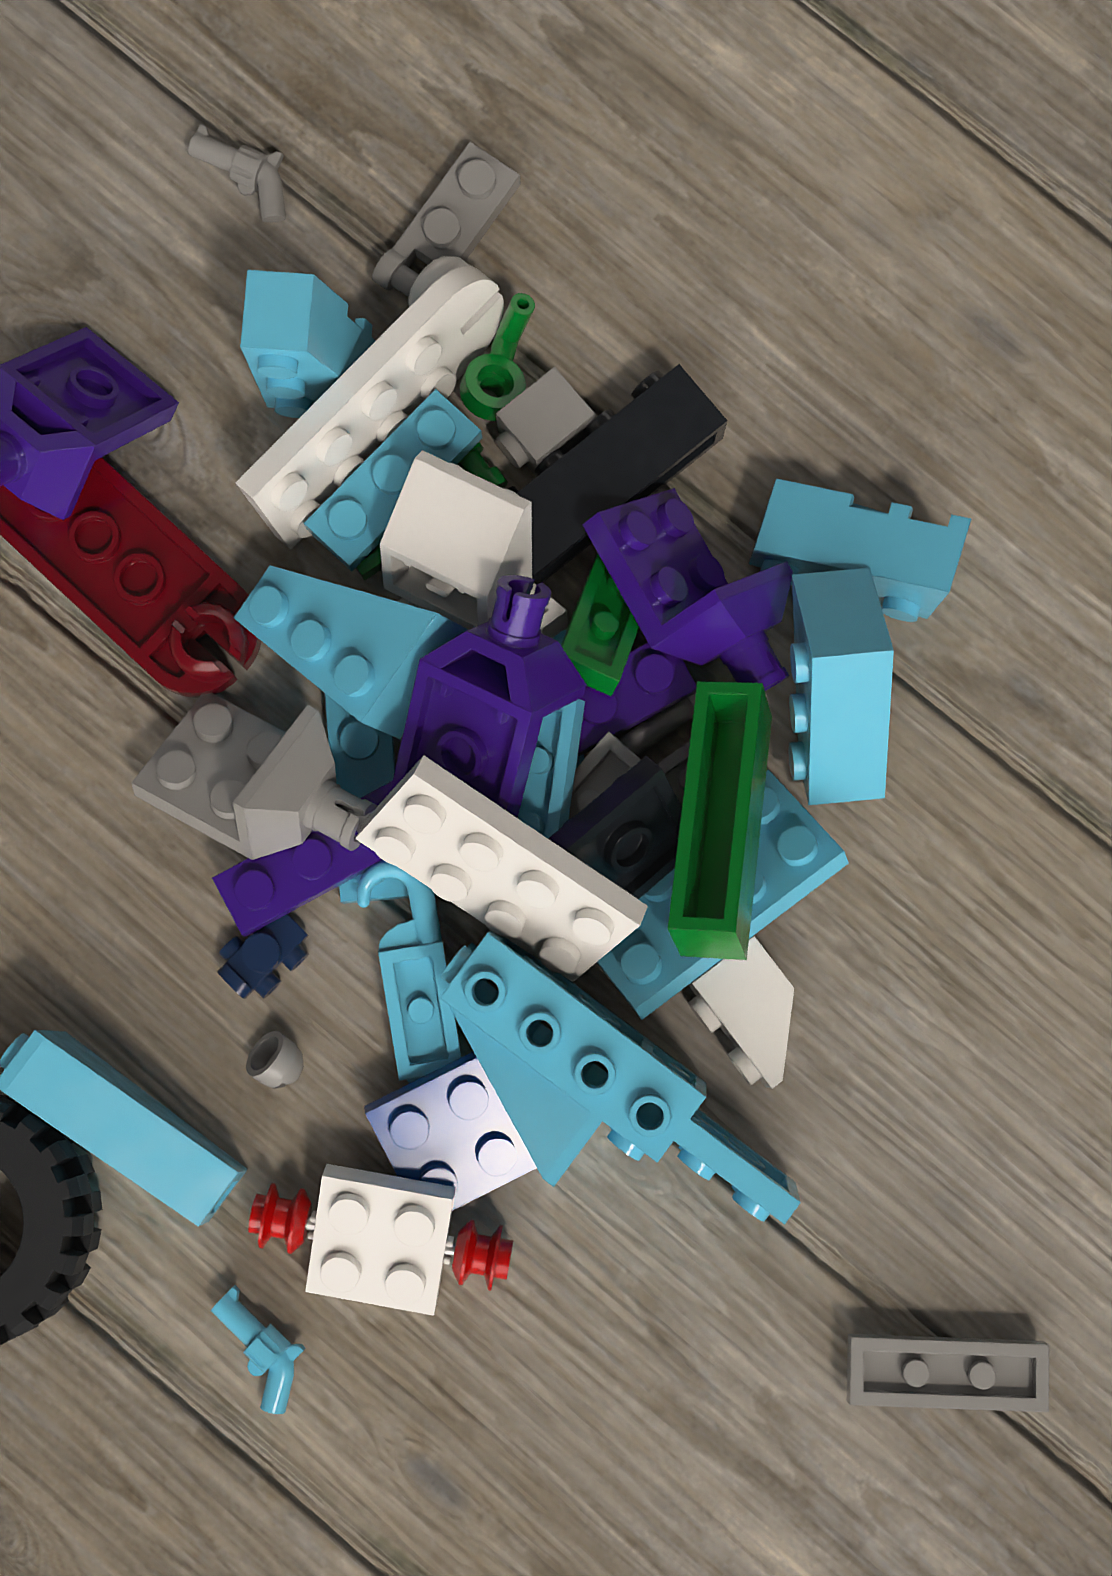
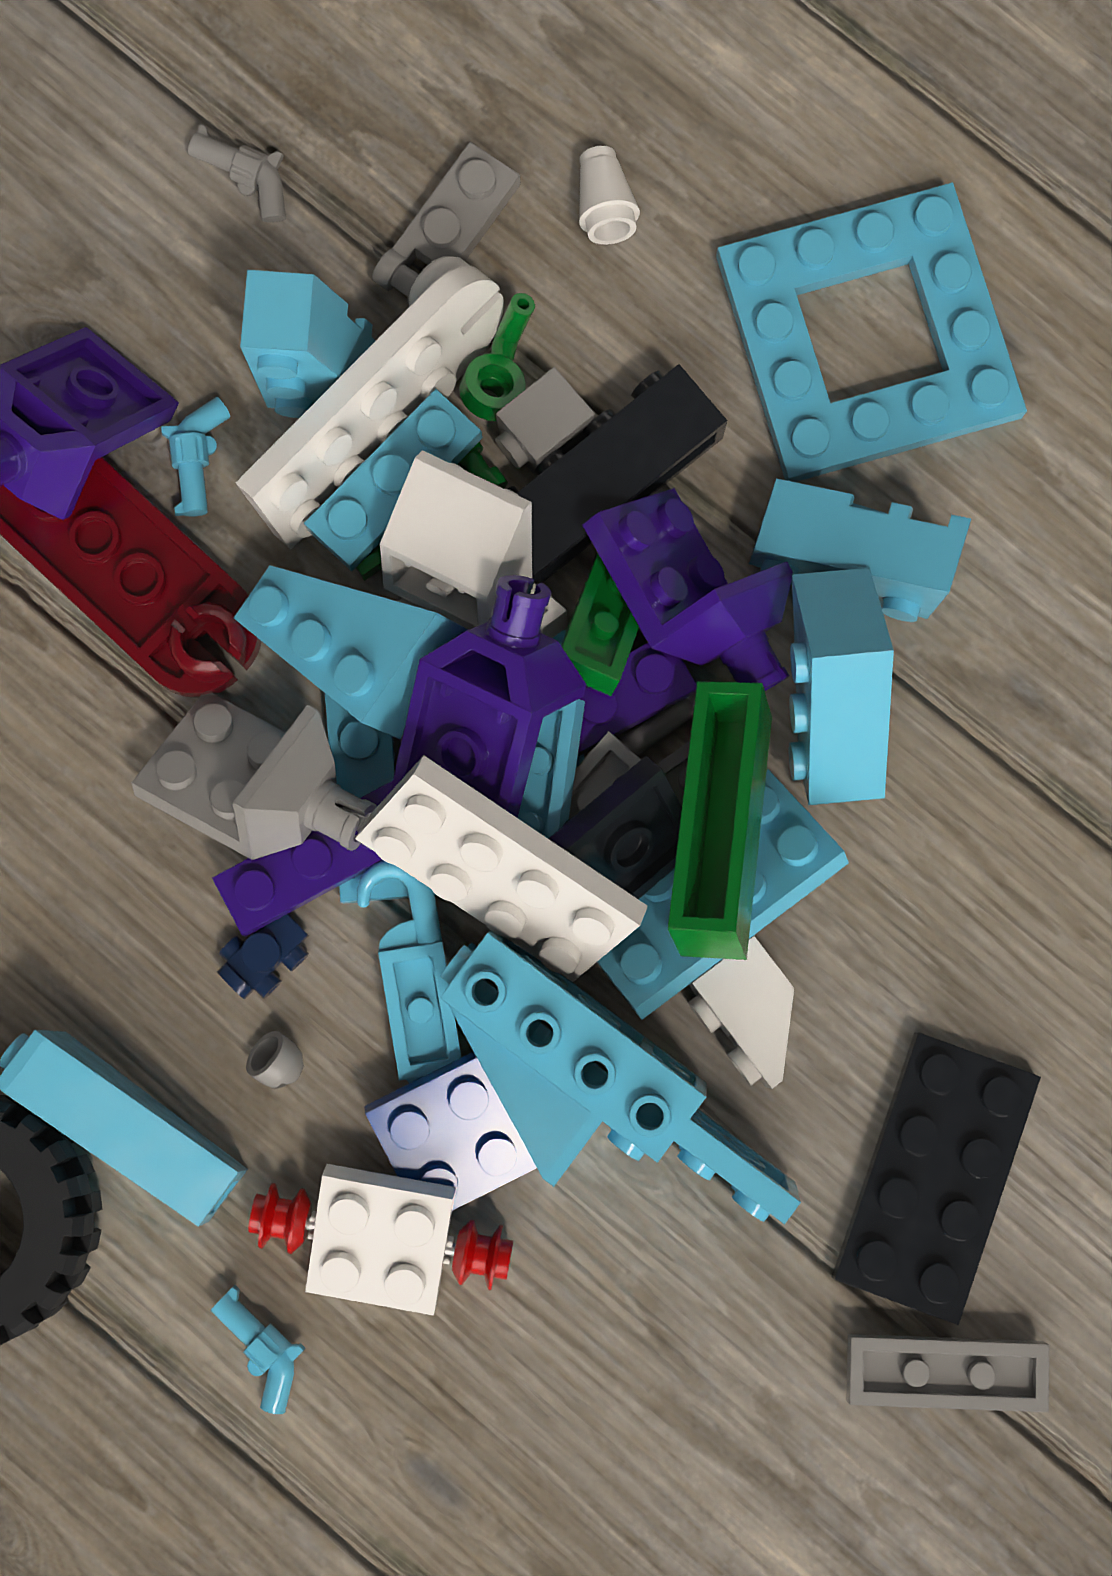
none -> medium azure piece [161,397,231,517]
none -> white cone [579,146,640,245]
none -> medium azure plate [716,182,1027,482]
none -> black plate [832,1032,1041,1325]

